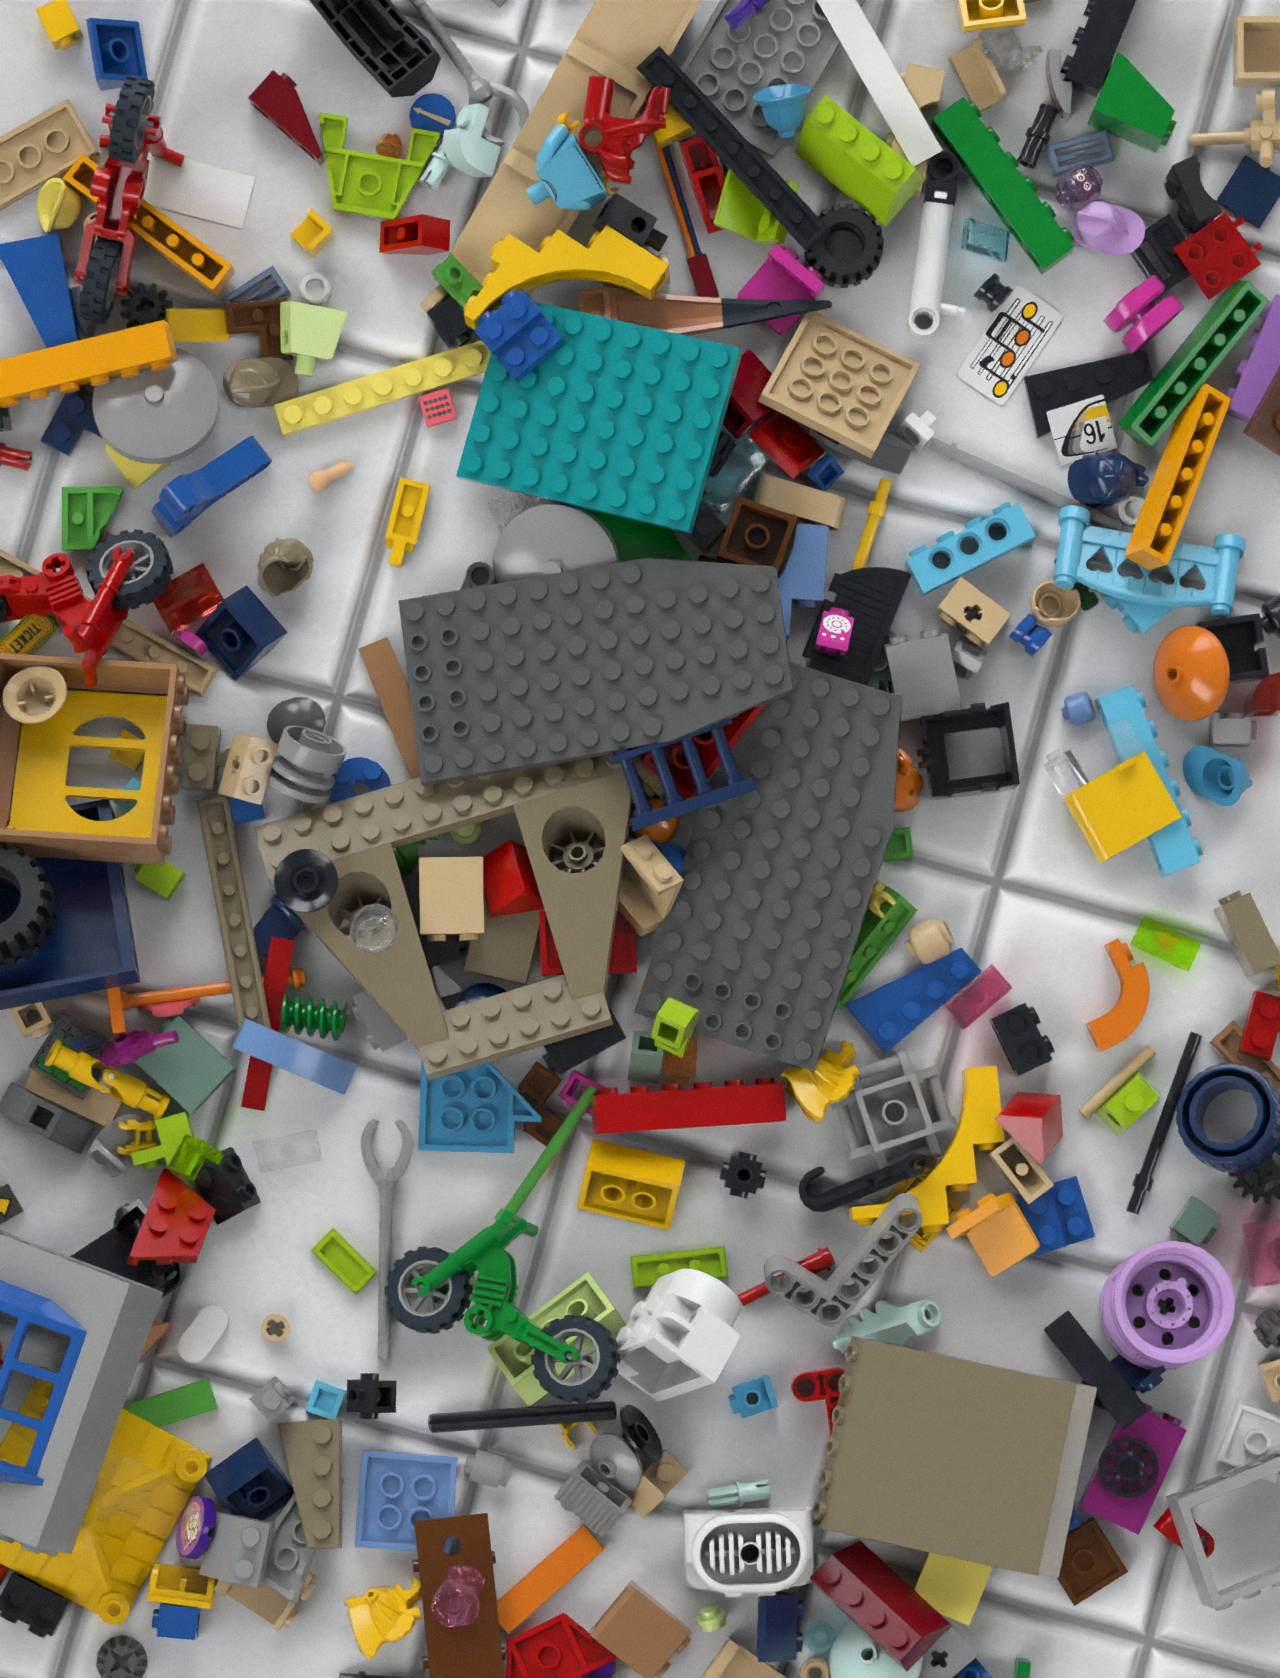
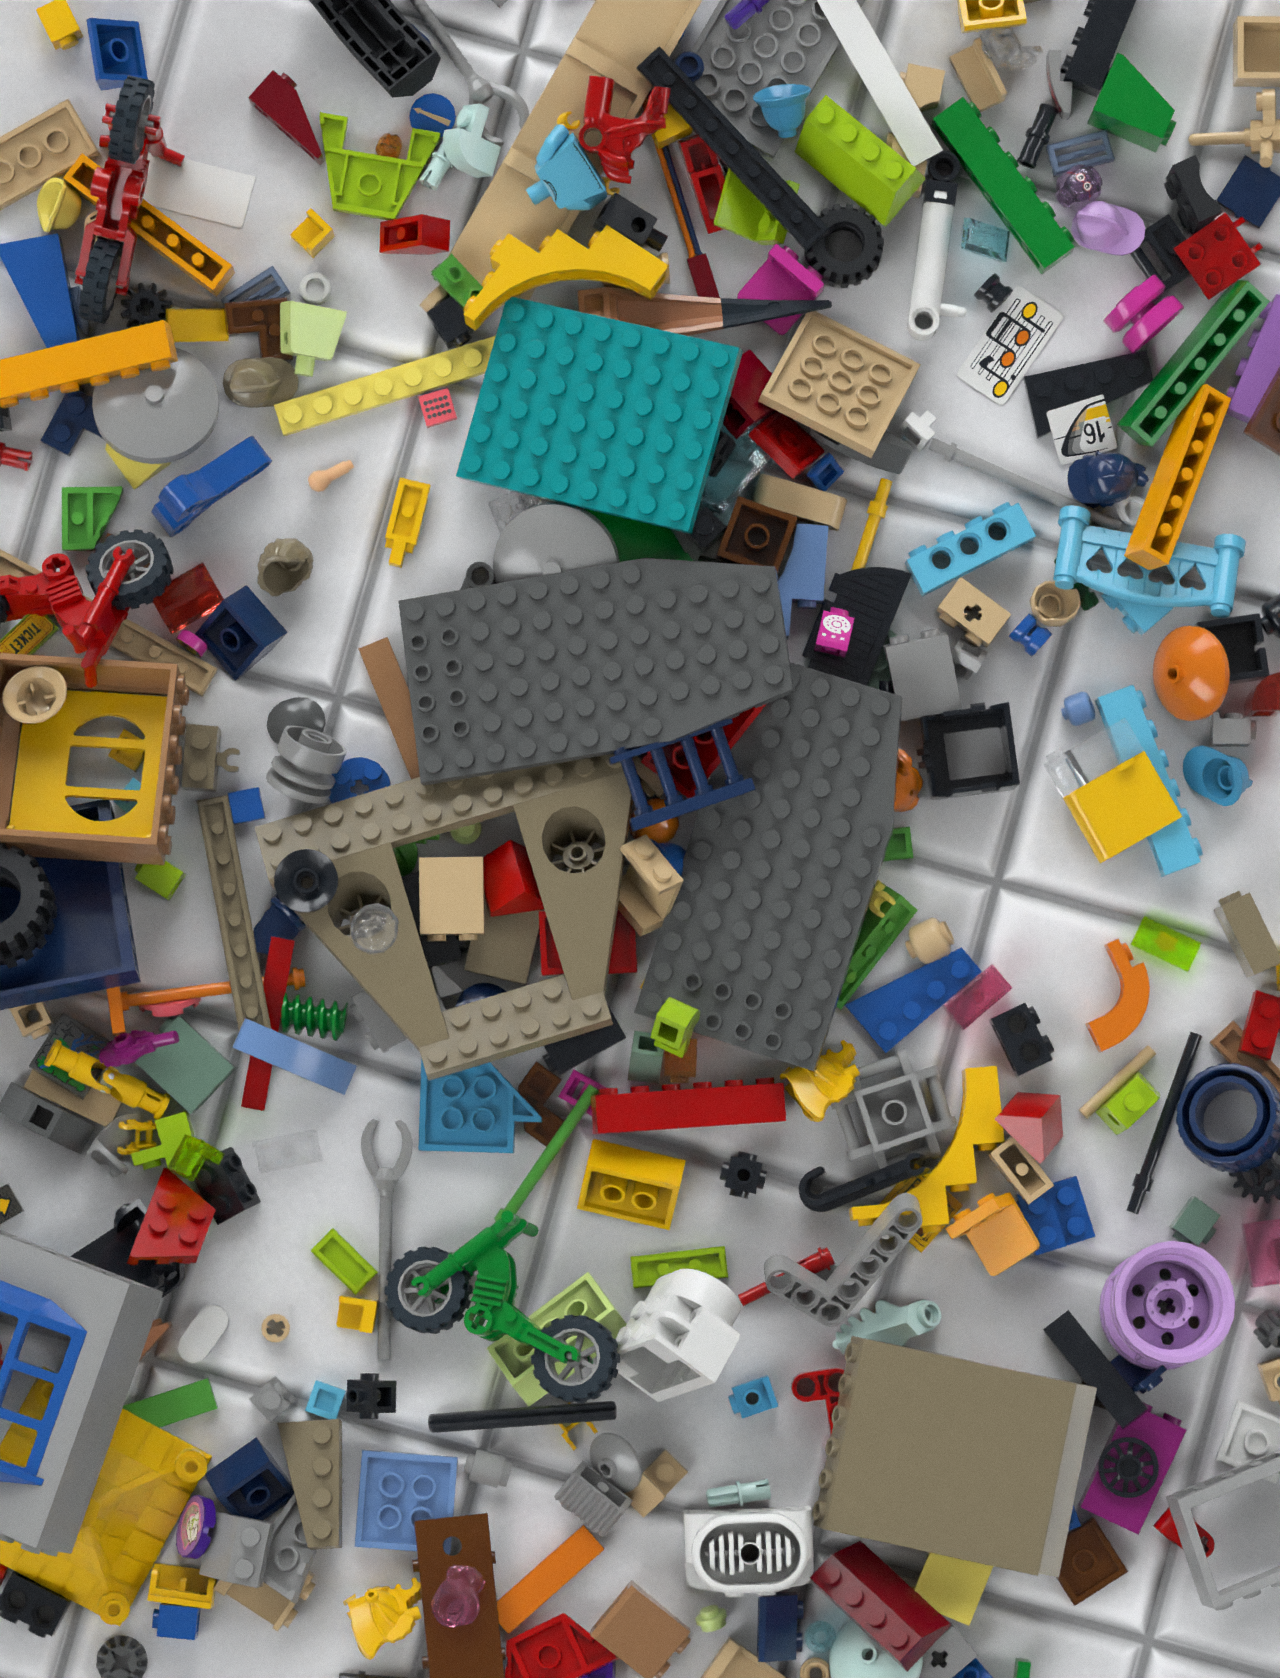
tan brick [218,733,278,805] -> none
blue plate [474,289,566,382] -> none
black dish [620,1404,663,1463] -> none
none -> yellow panel [336,1295,379,1333]
none -> dark blue plate [674,52,704,83]

